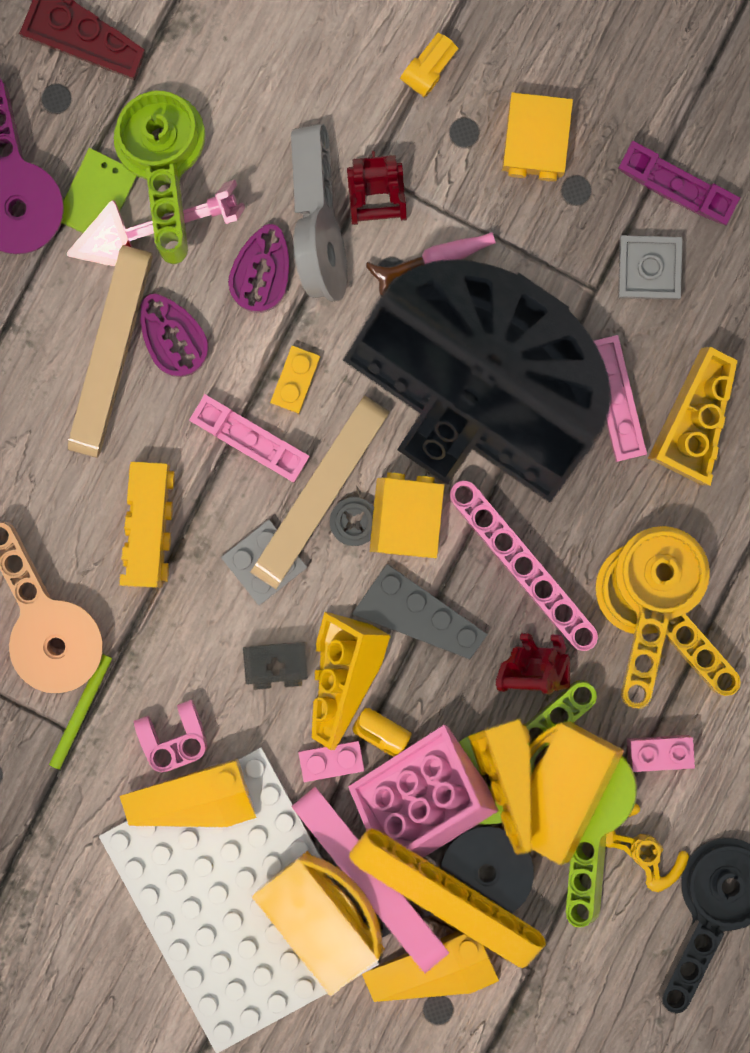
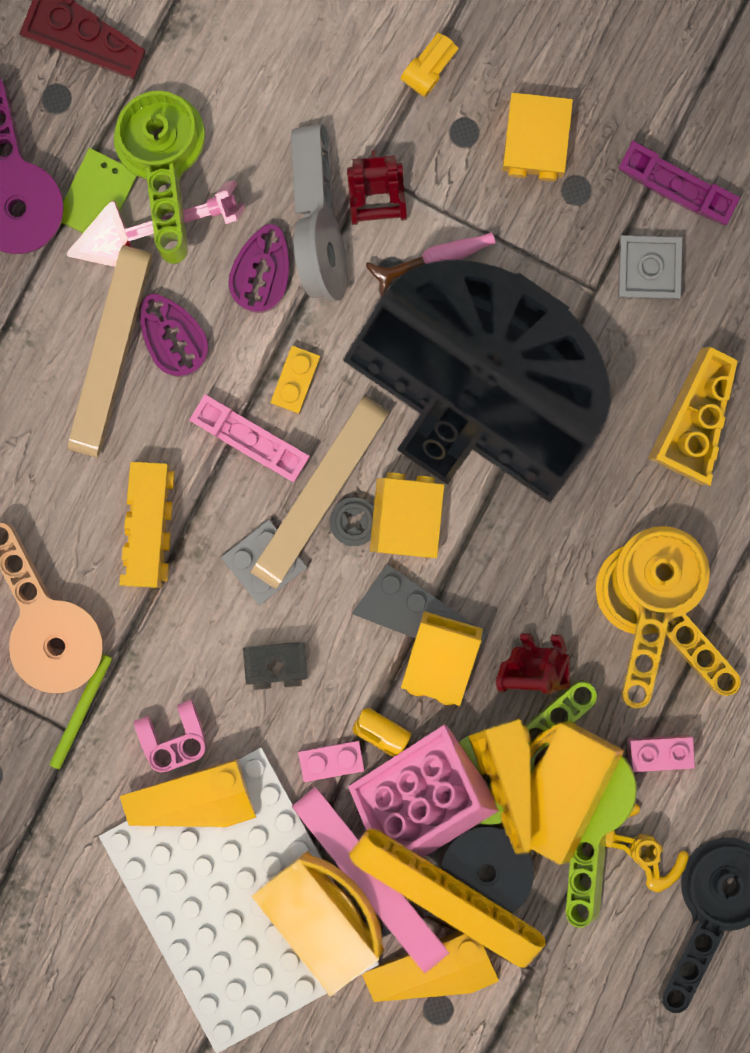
yellow wedge [311,612,390,750] -> none
bright pink beam [449,481,598,651] -> none
bright pink plate [594,335,647,462] -> none
none -> yellow brick [401,611,483,706]

